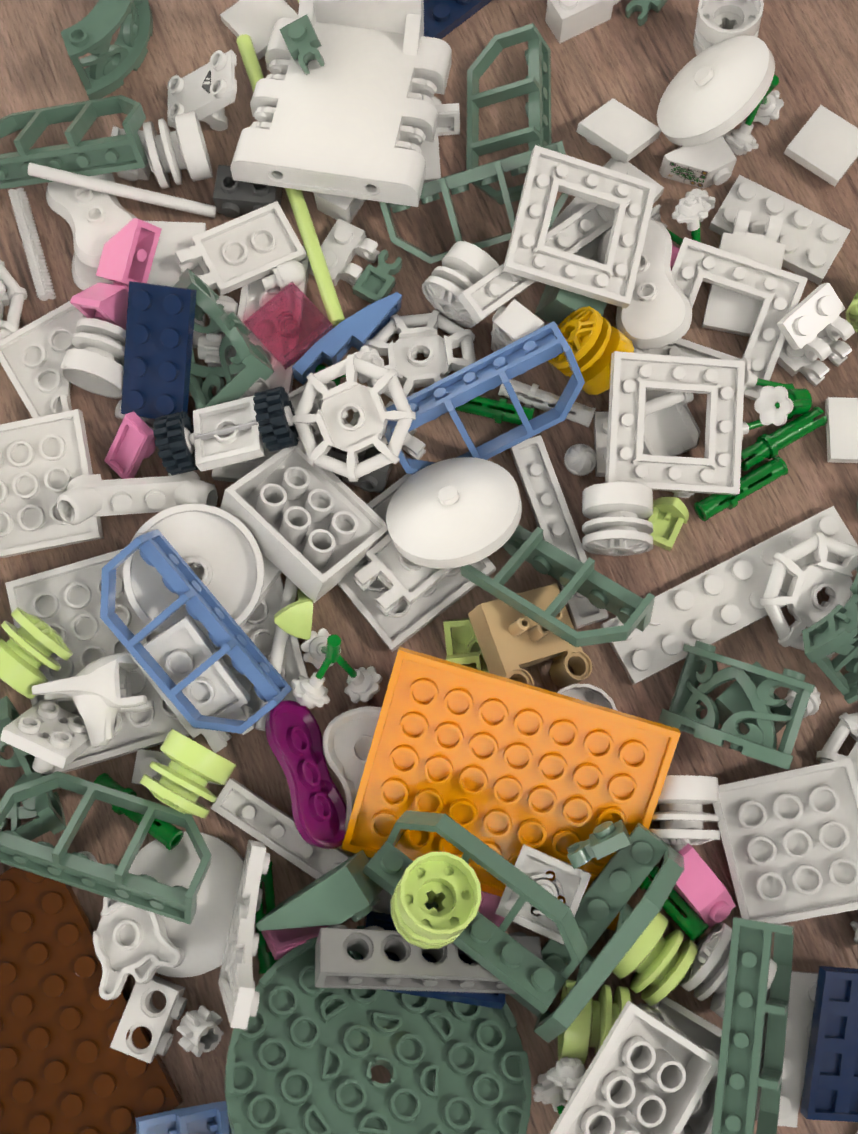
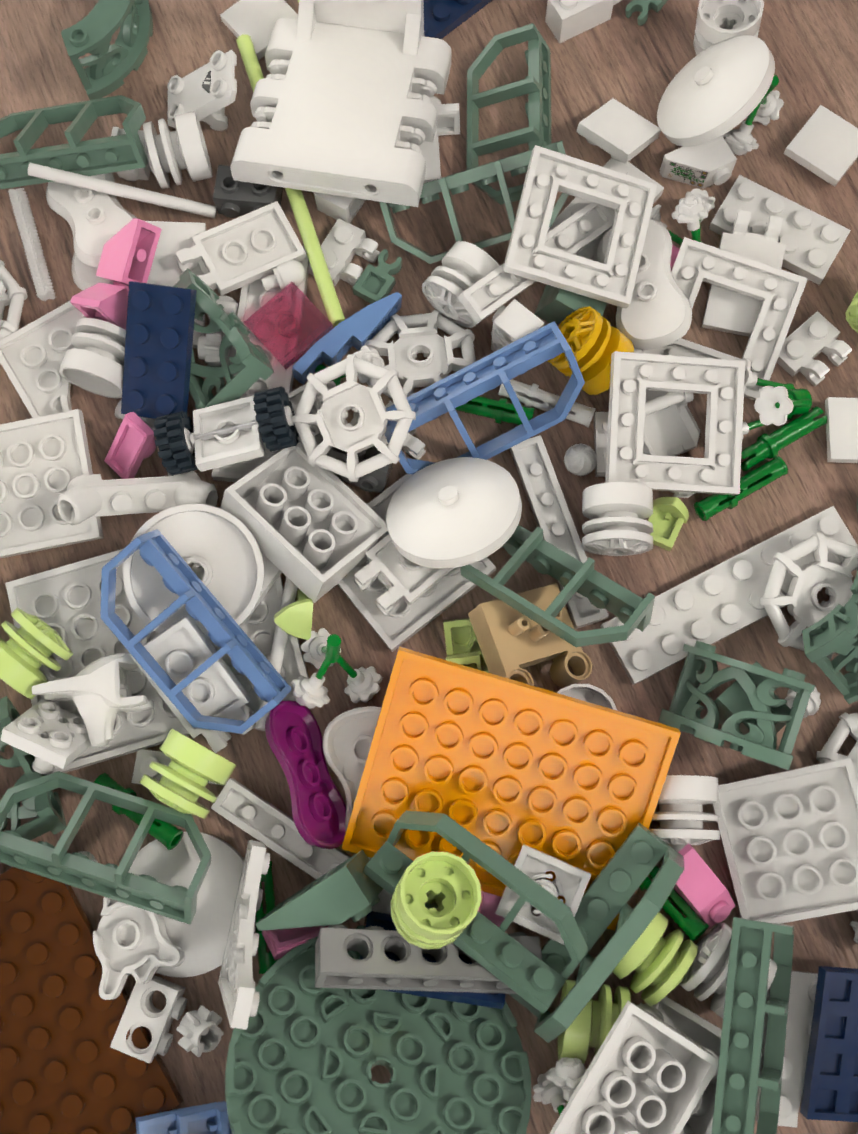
sand green plate [279,14,324,75] -> none
sand green plate [567,819,631,869] -> none
white plate [776,282,855,362] -> none

